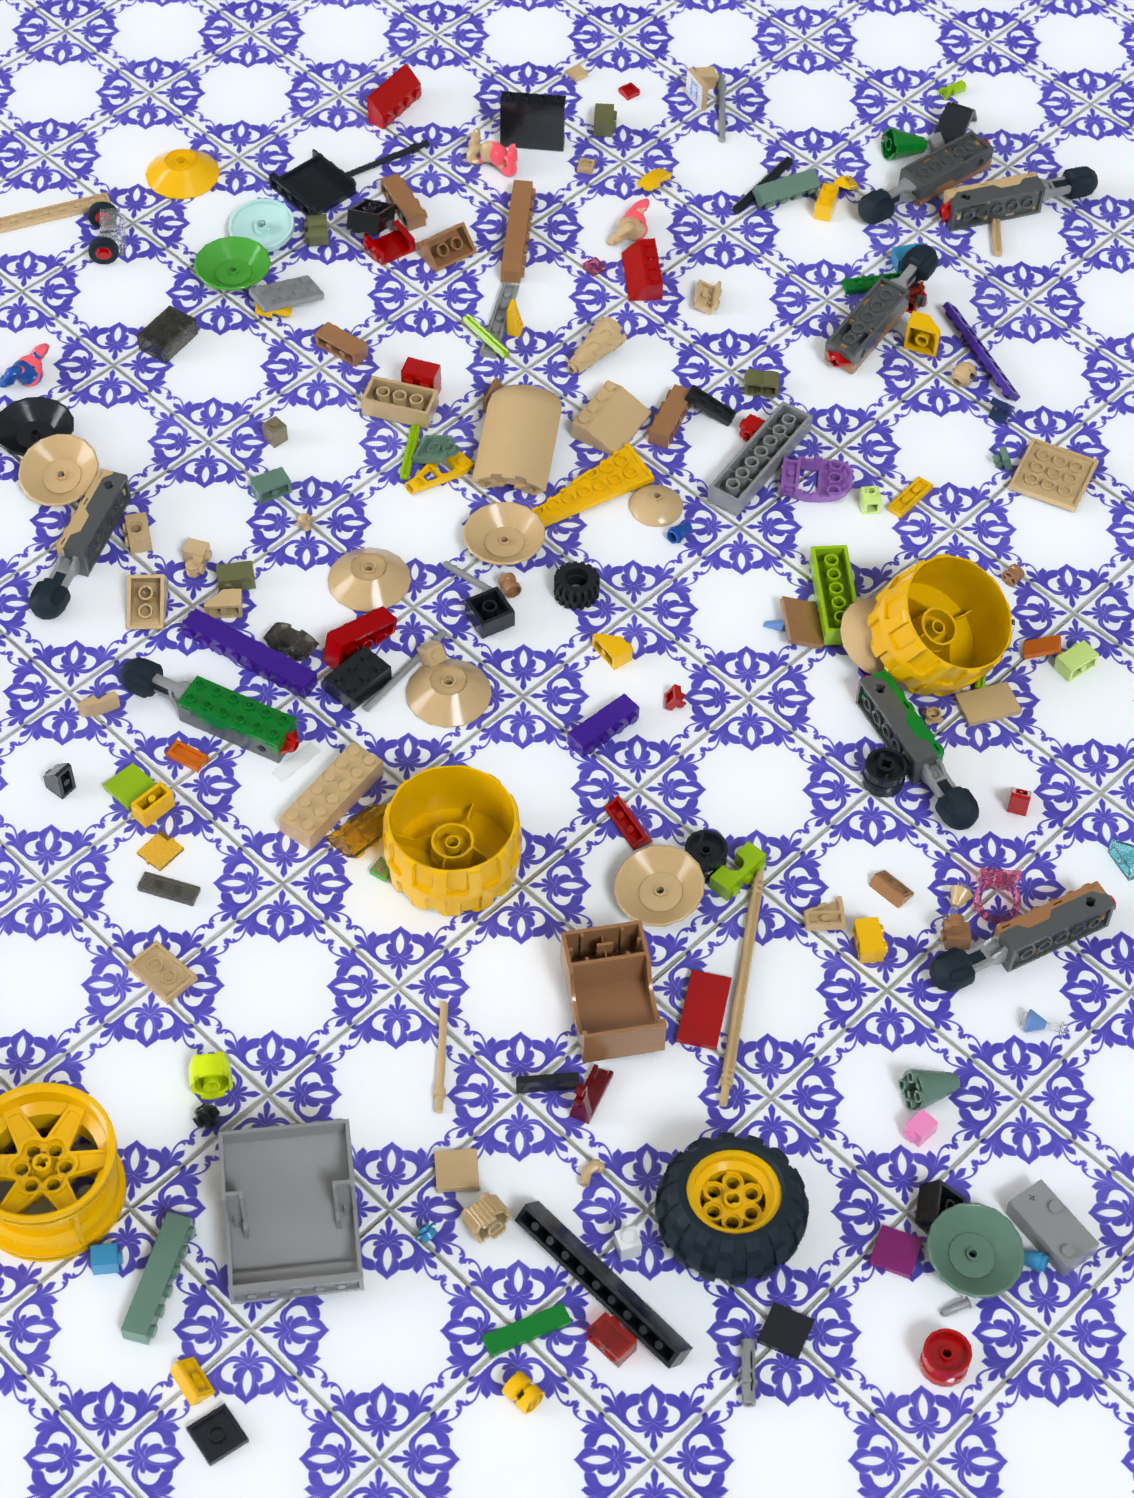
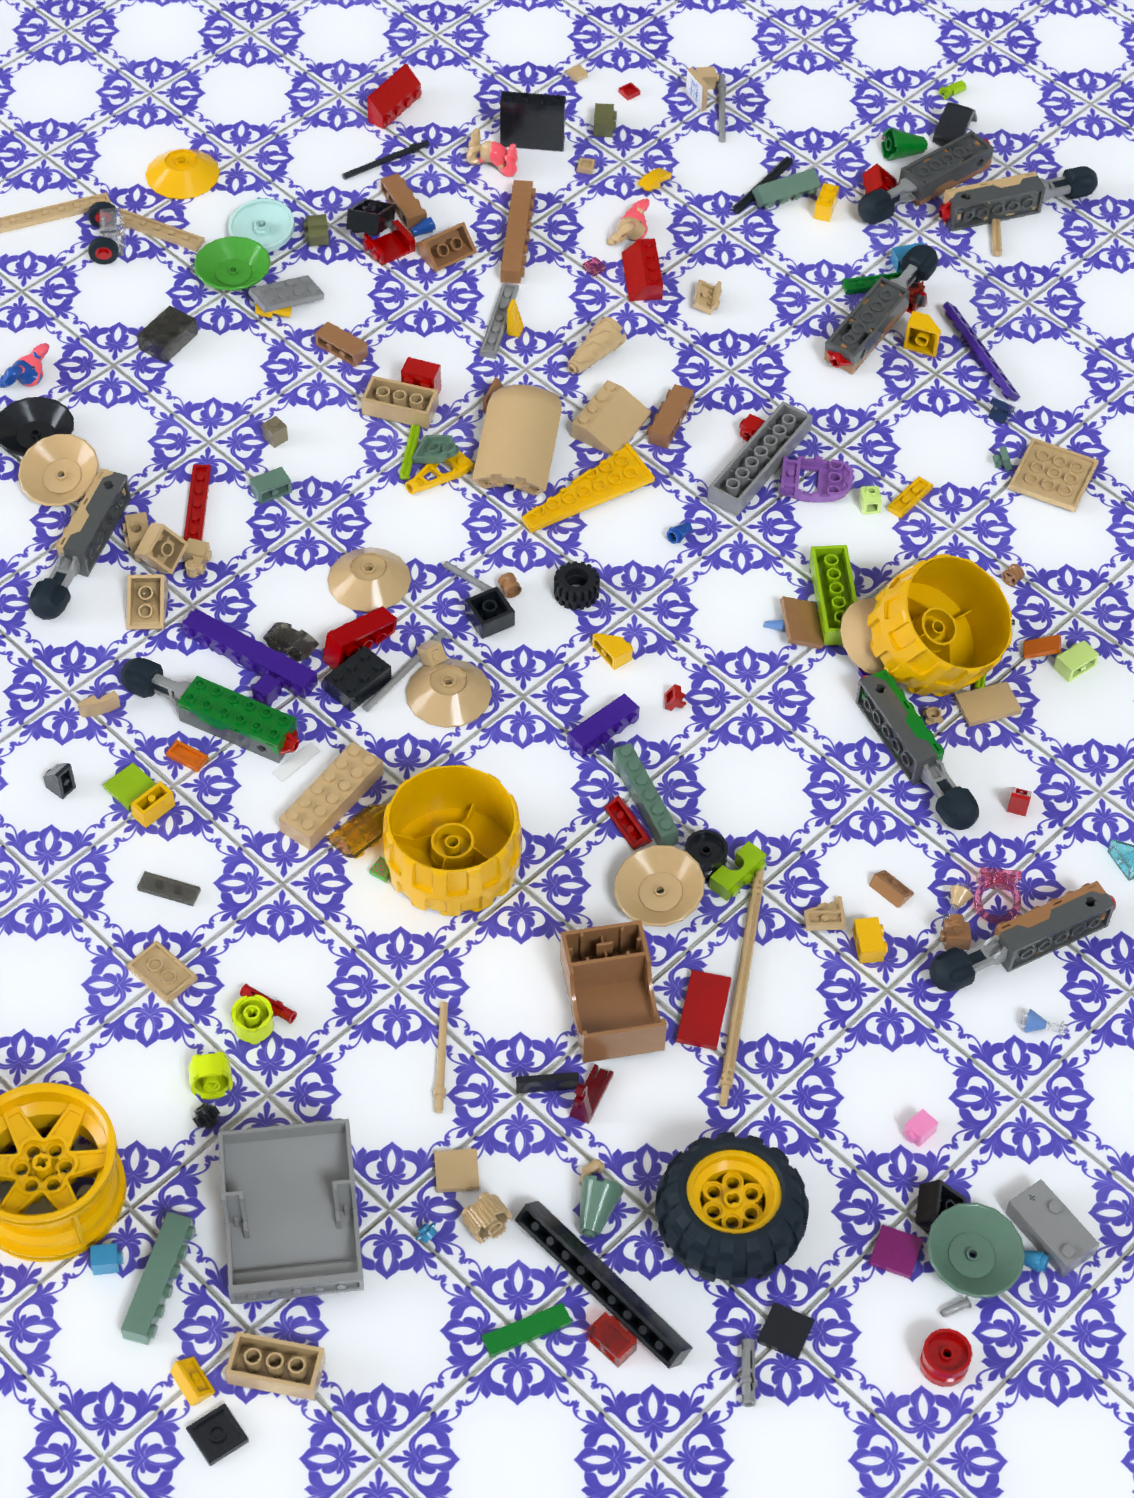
clear yellow piece [136,831,184,871] -> none
tan slope [204,588,243,618] -> none
olive brick [215,560,256,592] -> none
black panel [269,149,356,216] -> none
tan plant [294,513,315,532] -> none
lime axle [463,314,510,359] -> none
tan dish [463,502,545,565] -> none
yellow wheel [502,1371,545,1415] -> none
white brick [613,1225,642,1262] -> none
tan dish [630,485,683,527] -> none
black tile [685,385,737,427] -> none
olive brick [743,369,779,397] -> none
yellow slope [833,175,860,190] -> none
black wheel [862,748,907,798] -> none
sand green cone [898,1069,960,1111] -> none
light grey tile [927,132,945,151] -> none
tan head [951,362,977,387] -> none
none -> tan tile [116,208,205,252]
none -> tan piece [134,523,189,574]
none -> red tile [184,464,211,541]
none -> tan brick [225,1331,326,1401]
none -> neon yellow brick [231,995,275,1045]
none -> red pin [240,984,297,1024]
none -> dark purple brick [252,673,282,706]
none -> blue cone [410,217,436,237]
none -> sand green cone [579,1175,624,1239]
none -> sand green brick [612,743,679,846]
none -> red slope [862,163,898,195]

